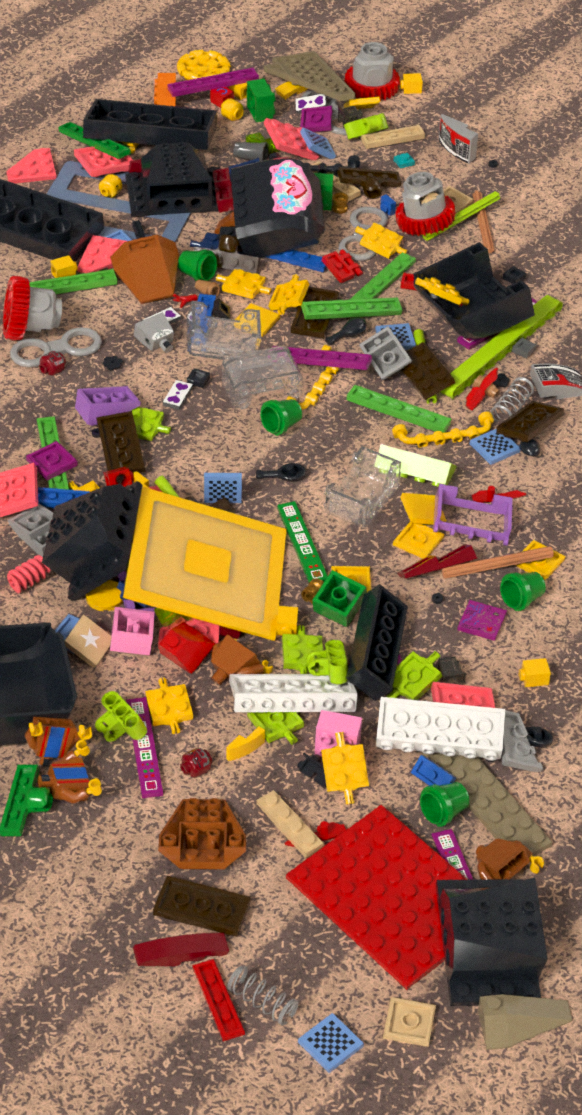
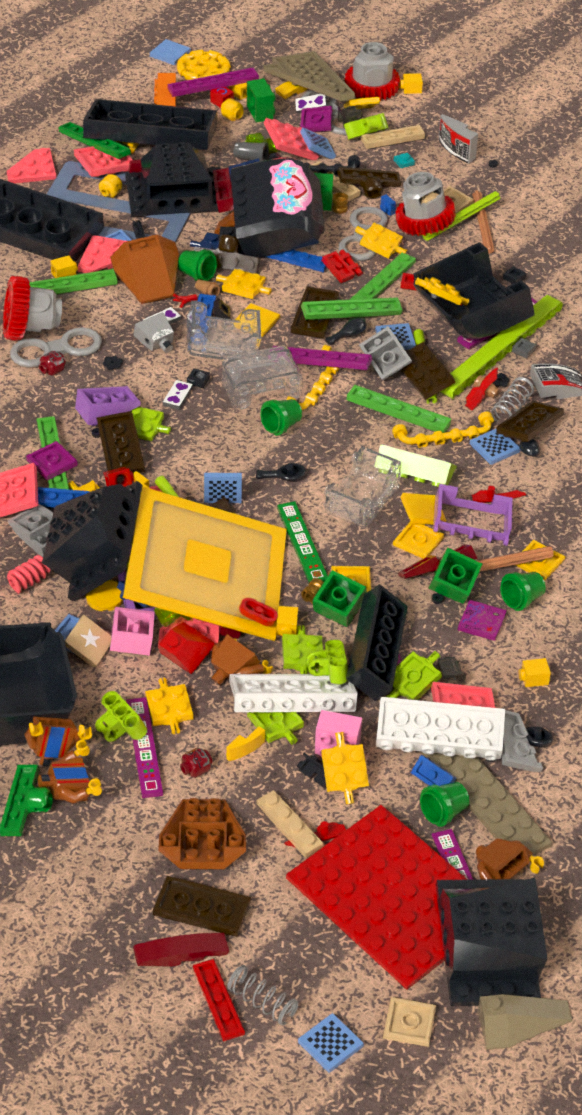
yellow plate [268,274,309,315] -> none
none -> medium blue tile [150,39,191,65]
none -> red plate [239,598,278,626]
none -> green brick [428,547,482,604]

